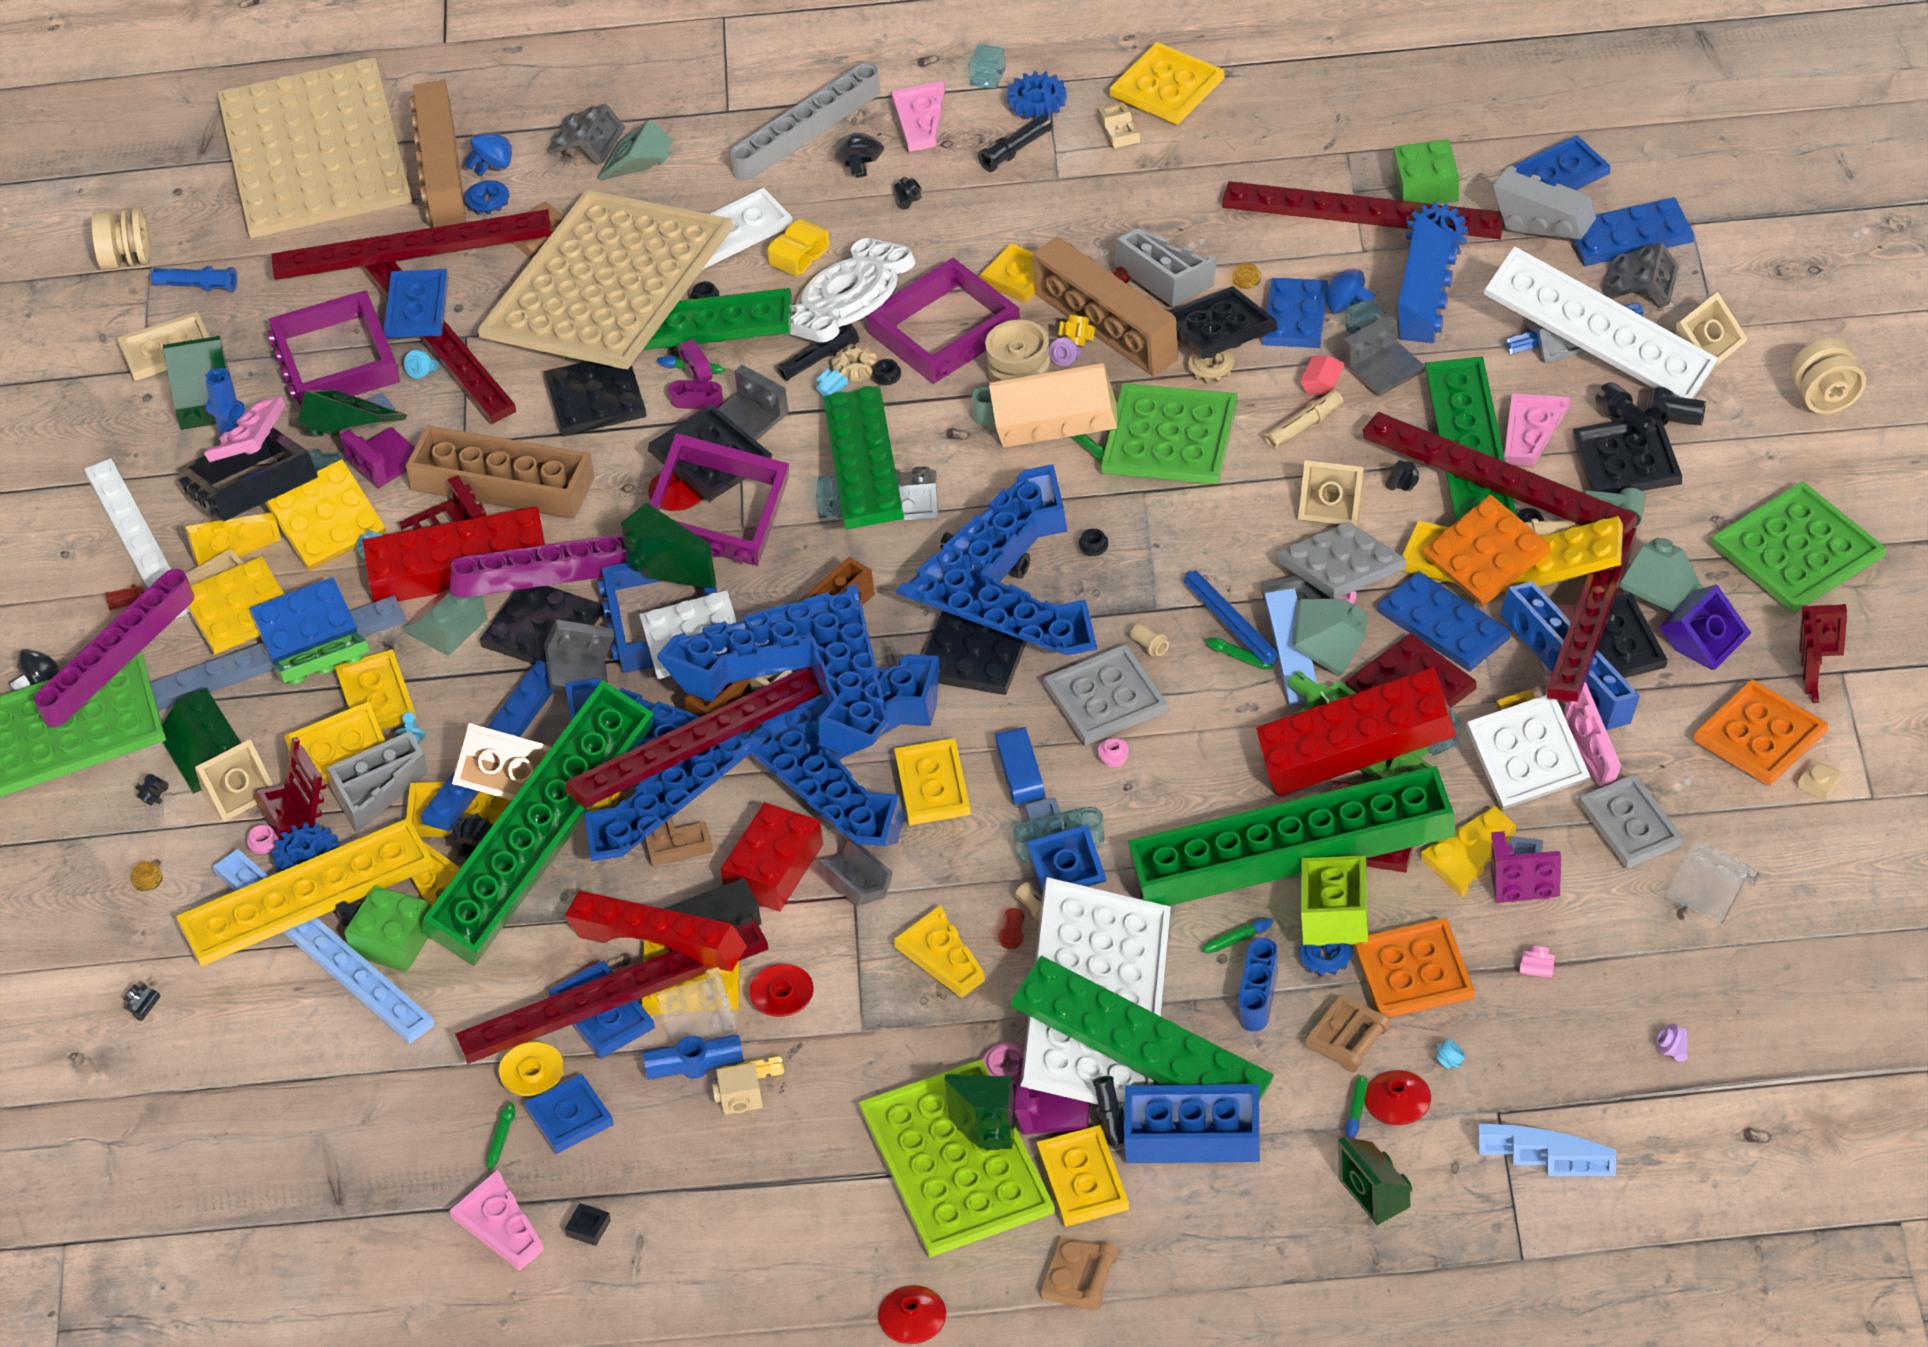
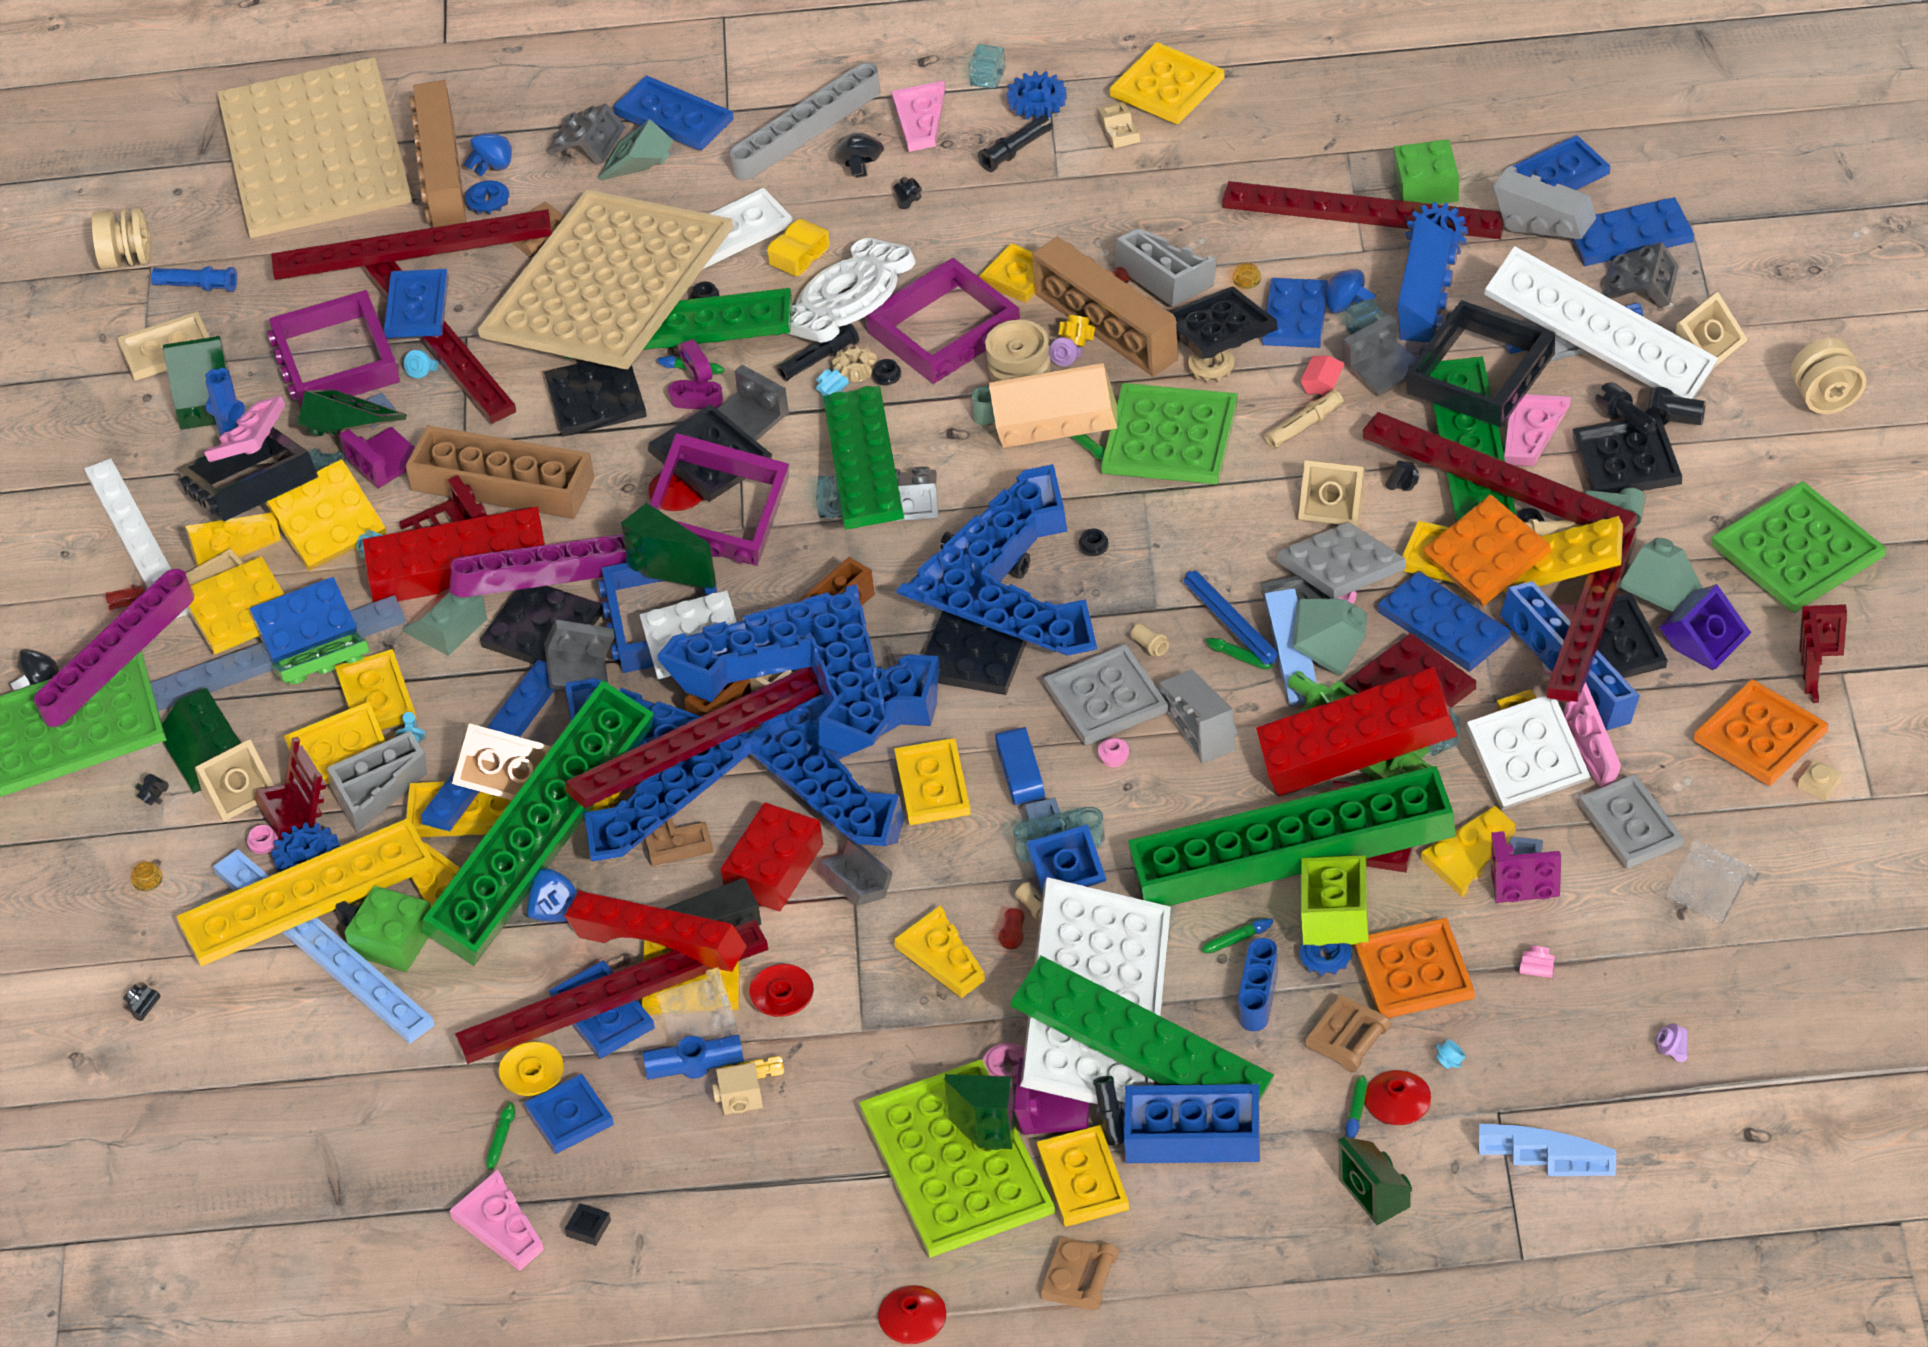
black gear [450,813,494,861] -> none
none -> blue piece [528,869,577,922]
none -> blue plate [613,75,734,151]
none -> light grey wedge [1159,669,1238,764]
none -> black window [1404,300,1555,428]

